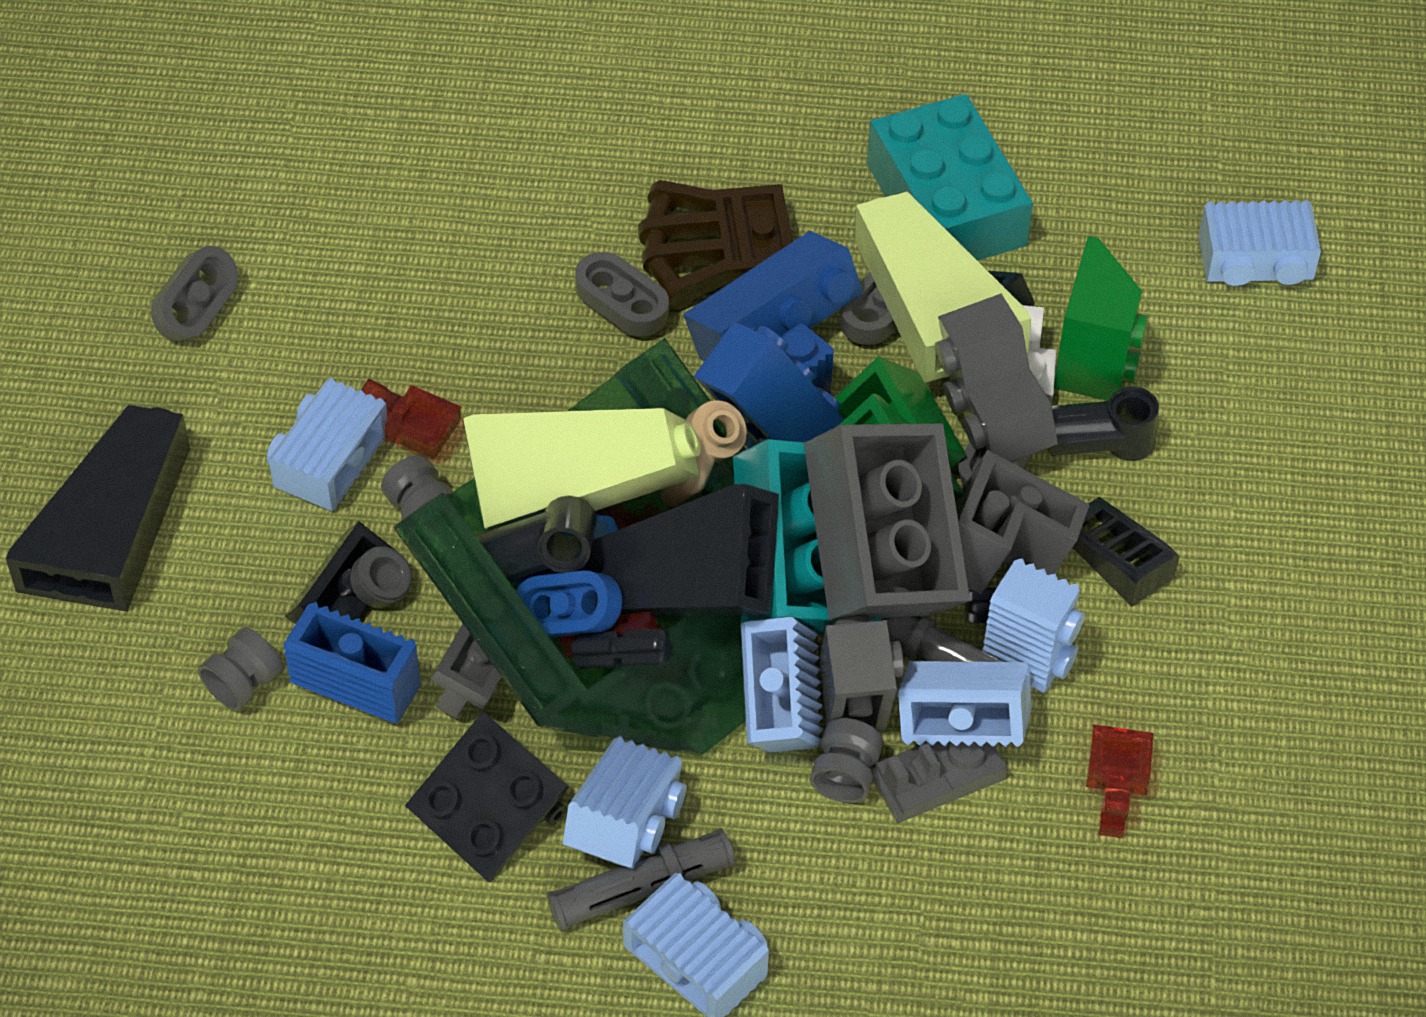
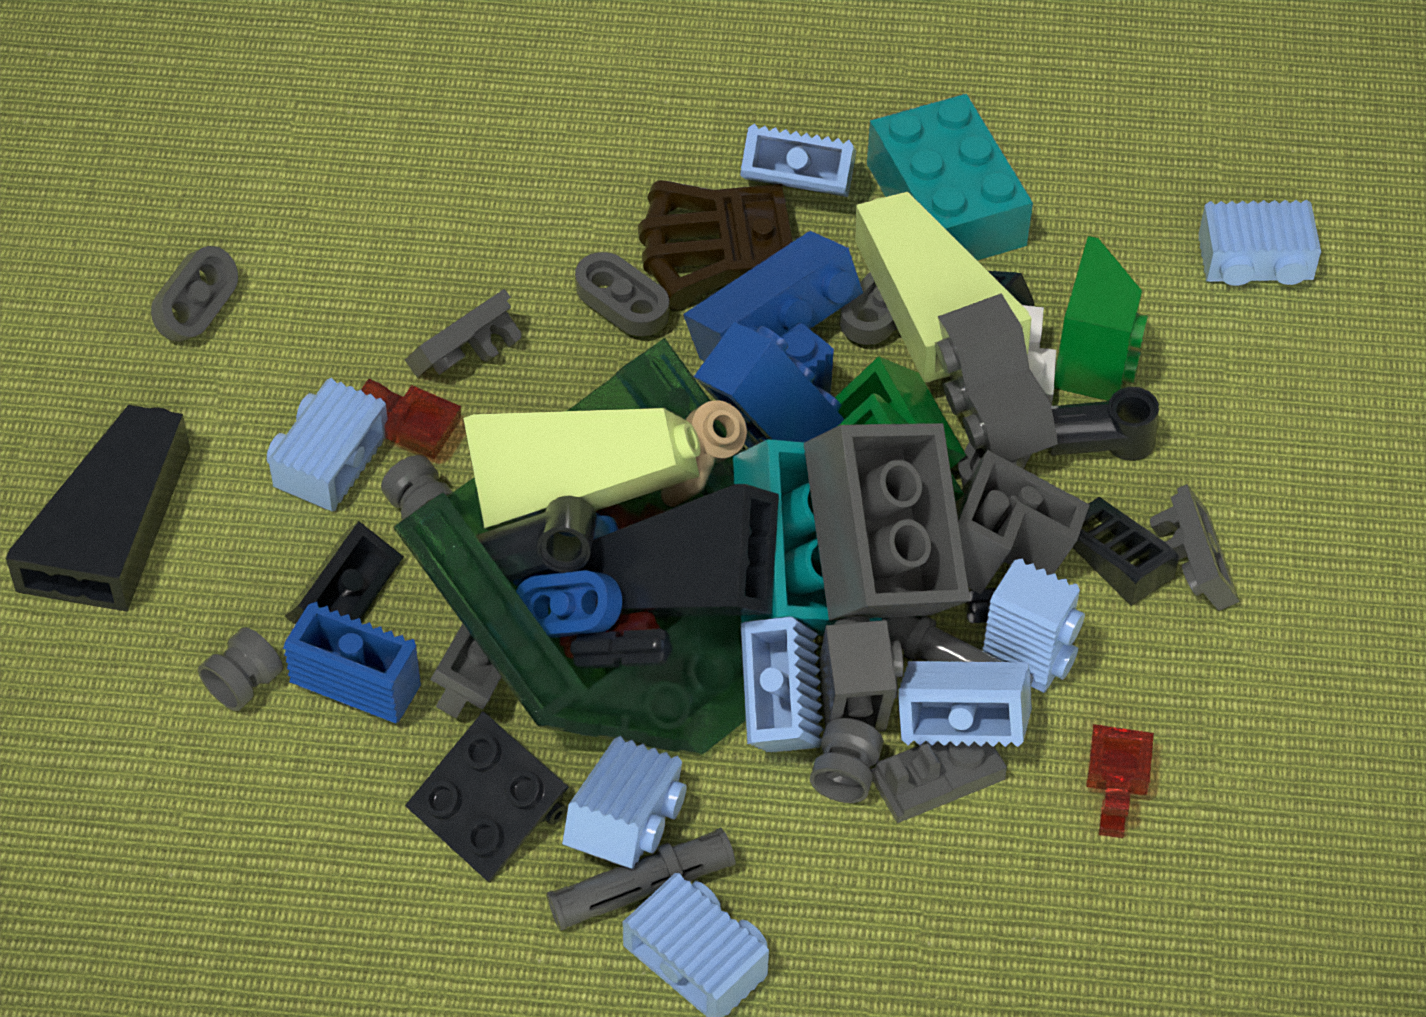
dark grey tile [350,547,412,608] -> none
none -> dark grey plate [405,289,521,378]
none -> light blue brick [740,123,857,197]
none -> dark grey plate [1150,484,1240,611]

